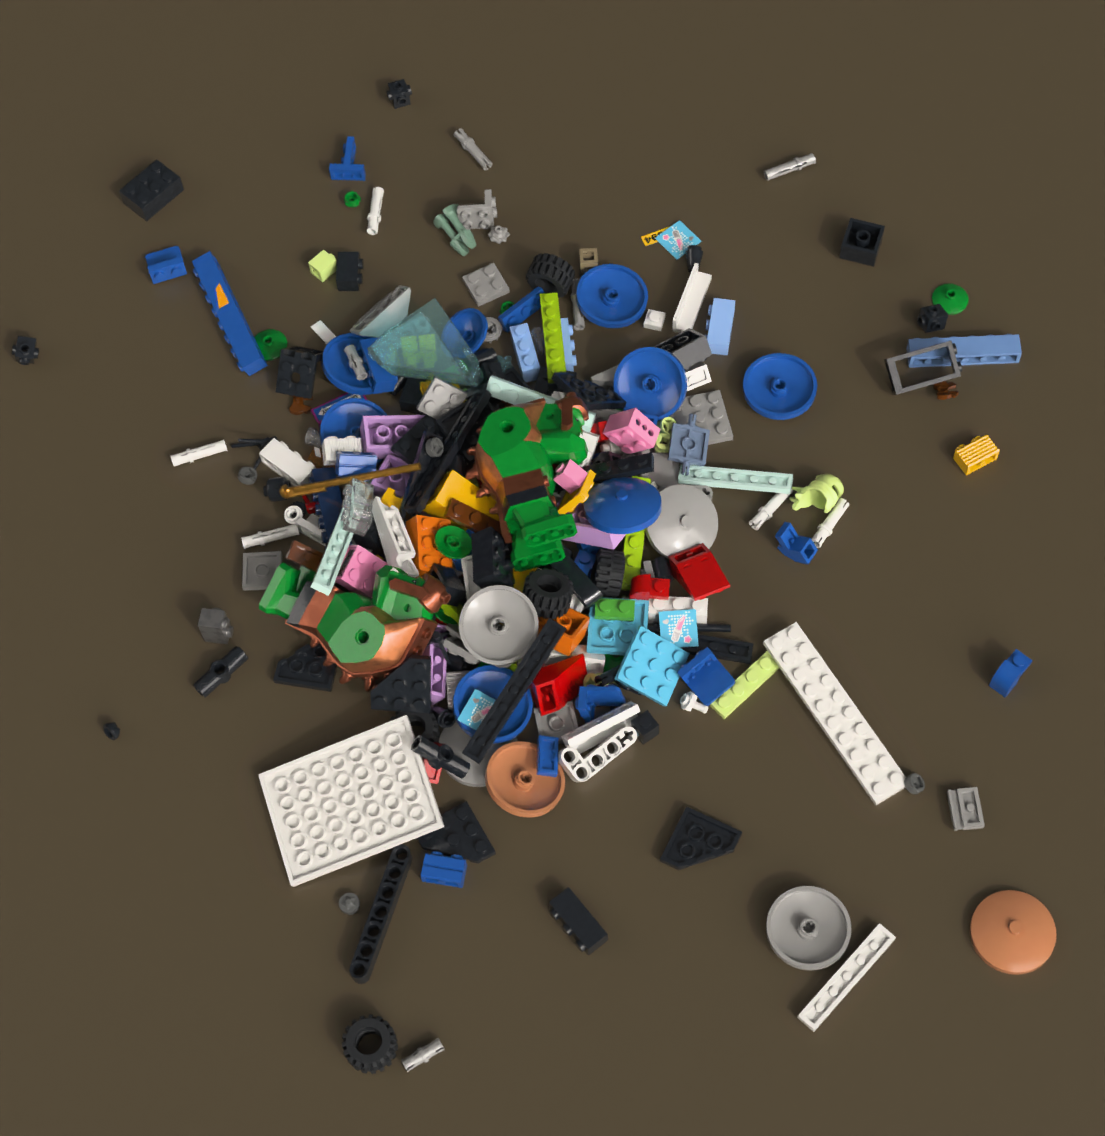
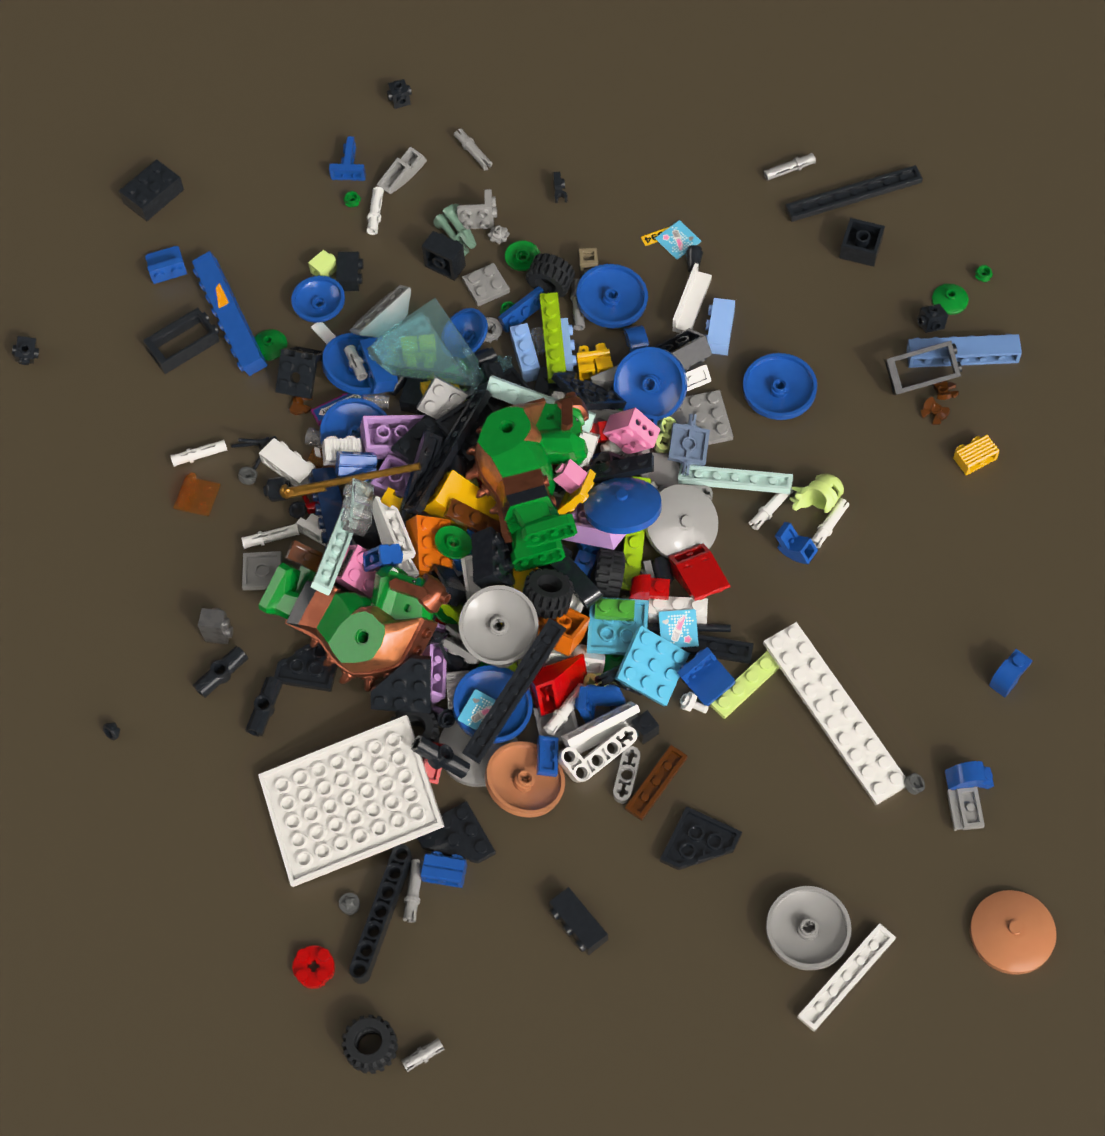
white plate [284,506,303,524] -> none
dark grey tile [426,437,444,457] -> none
white plate [644,309,666,331] -> none
none -> black window [143,308,220,374]
none -> clear orange hinge [173,472,221,517]
none -> black piece [245,676,283,737]
none -> blue dish [291,276,345,322]
none -> red plate [292,945,335,989]
none -> clear cone [363,393,389,410]
none -> blue brick [363,544,403,572]
none -> light grey slope [377,146,427,194]
none -> light grey pin [403,859,424,923]
none -> black brick [422,231,466,281]
none -> green dish [505,241,540,271]
none -> white pin [543,683,585,735]
none -> black plate [553,172,568,203]
none -> yellow hips [577,343,613,381]
none -> light grey beam [613,746,640,804]
none -> blue brick [624,325,649,353]
none -> reddish brown plate [625,745,688,821]
none -> black plate [785,165,923,222]
none -> reddish brown piece [921,397,950,425]
none -> blue brick [945,761,994,790]
none -> green plate [975,265,993,282]

